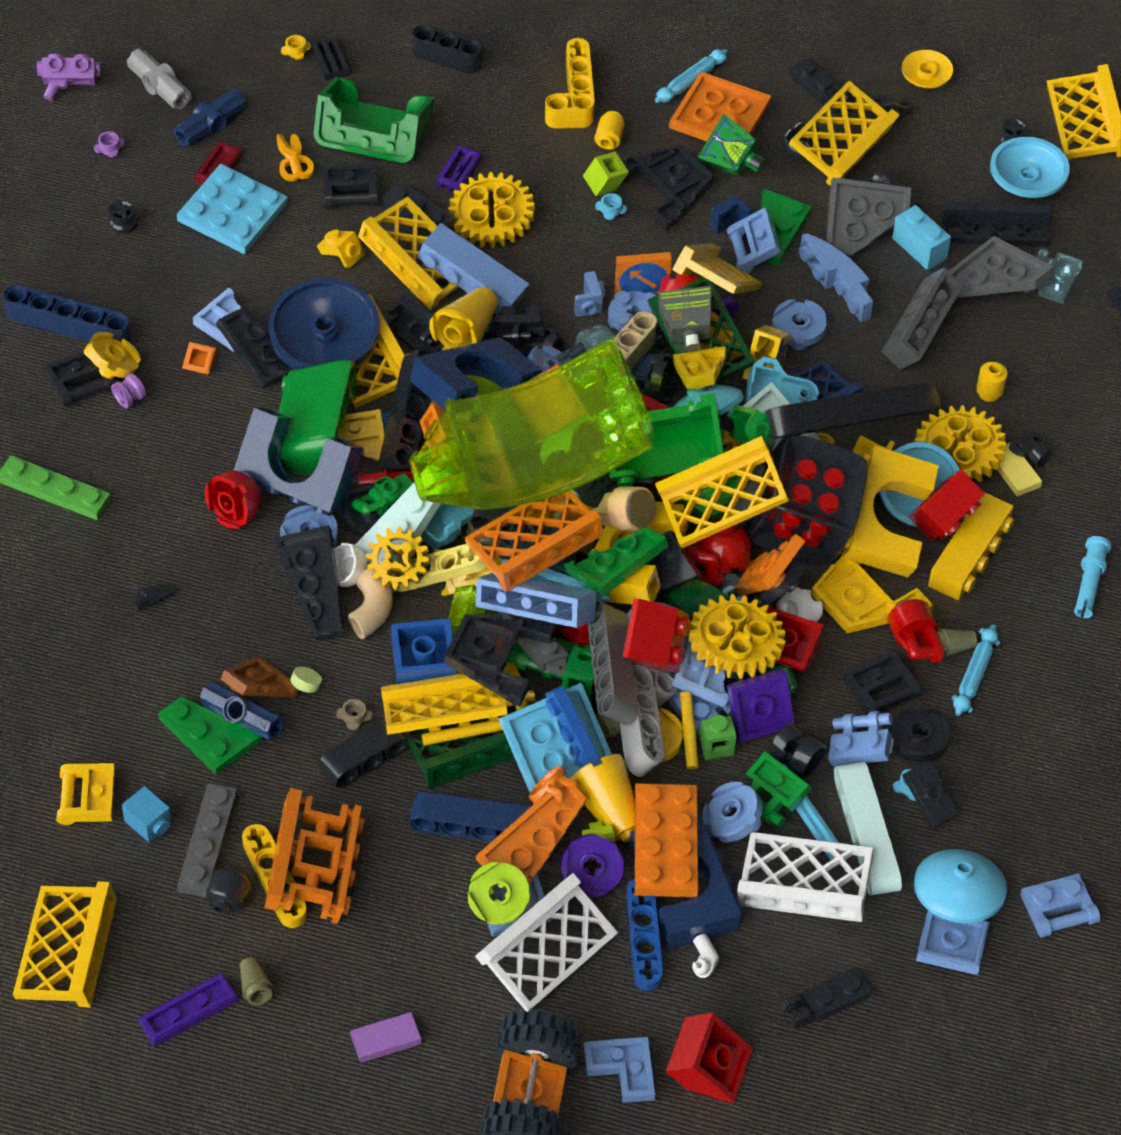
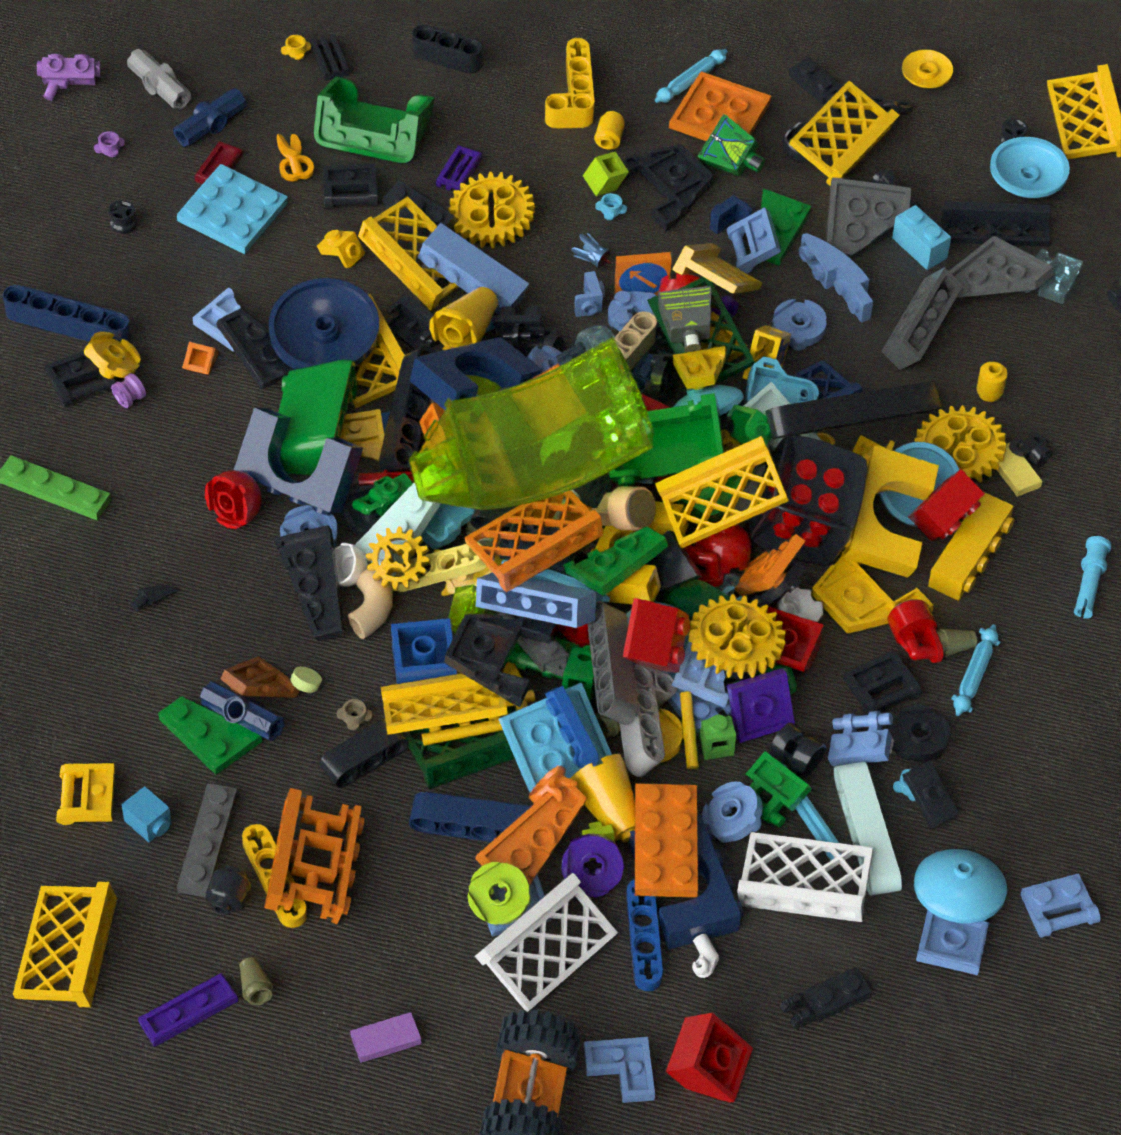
none -> flat silver piece [571,233,611,268]

